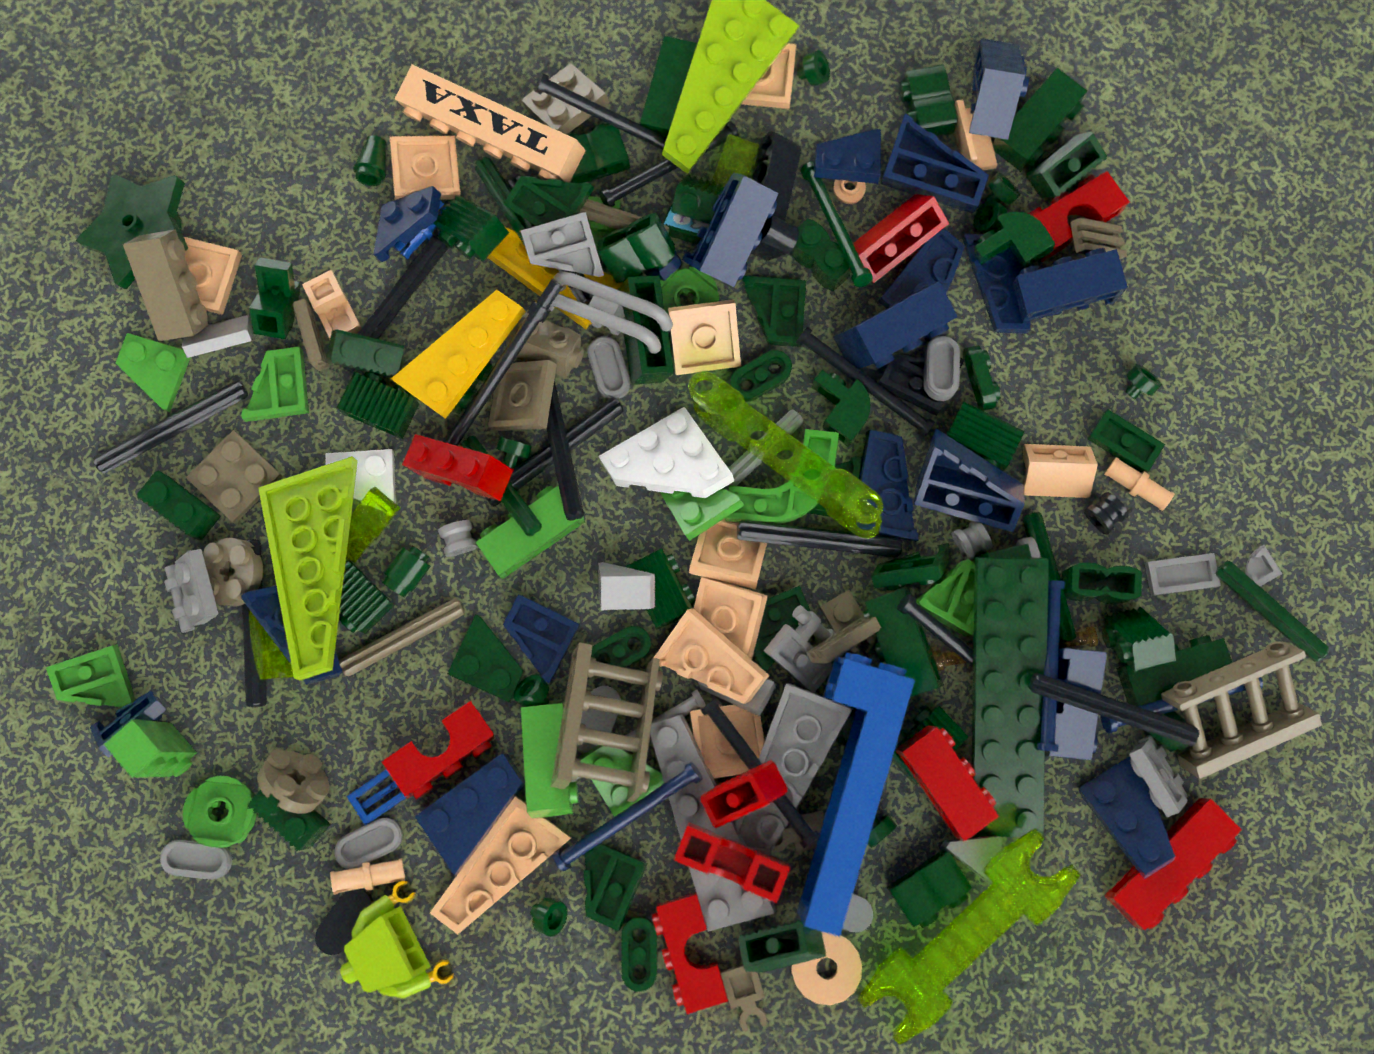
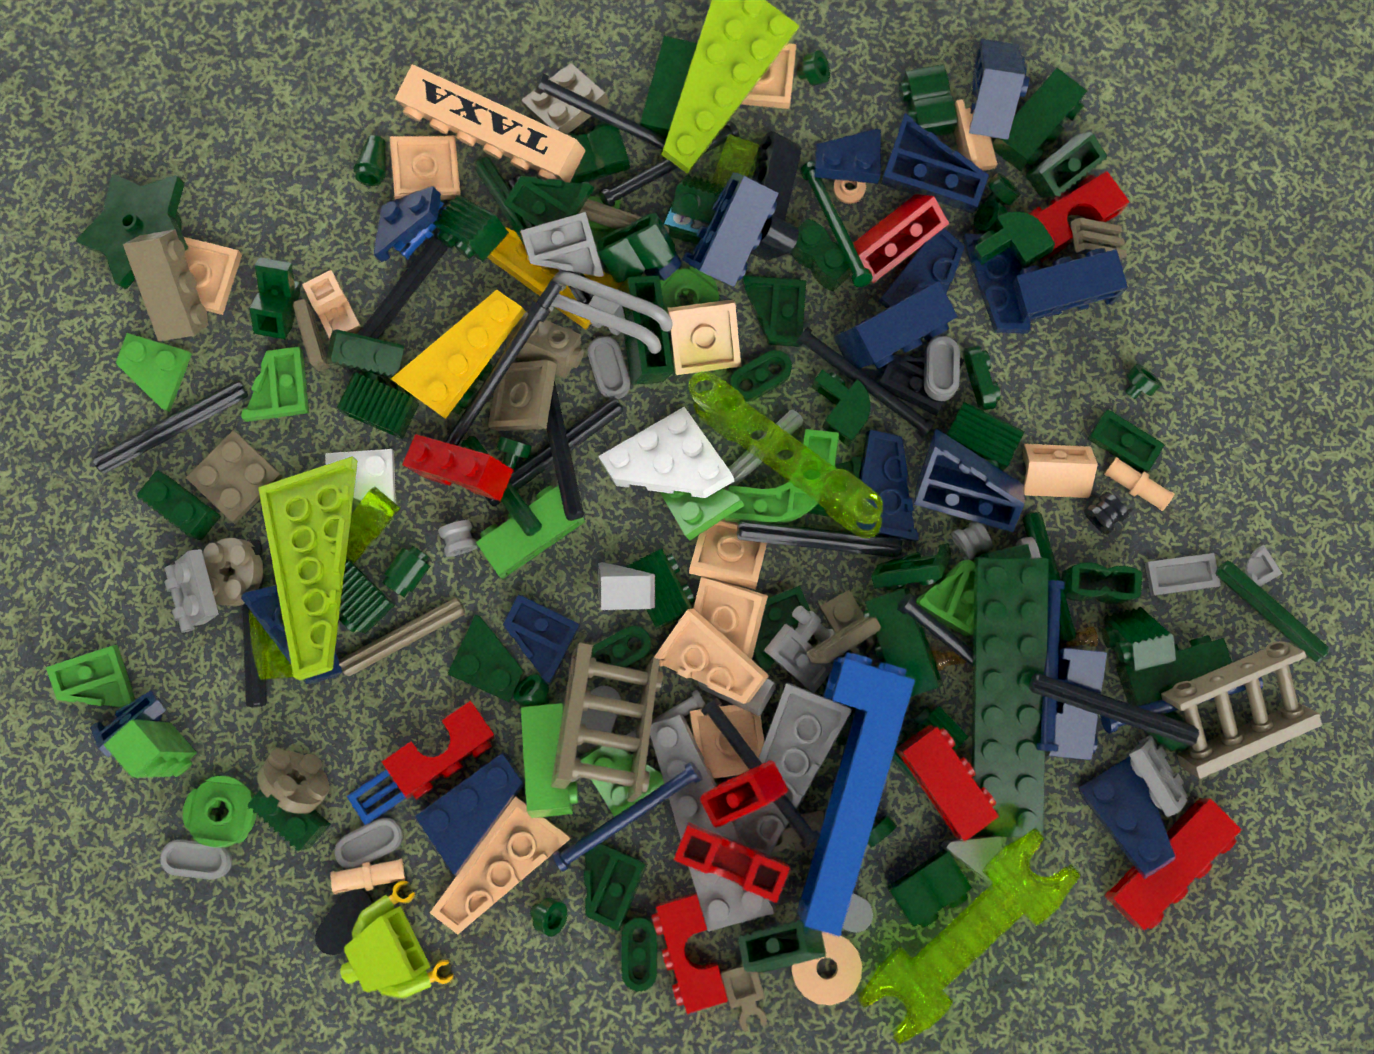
light grey tile [182,315,253,358] -> none

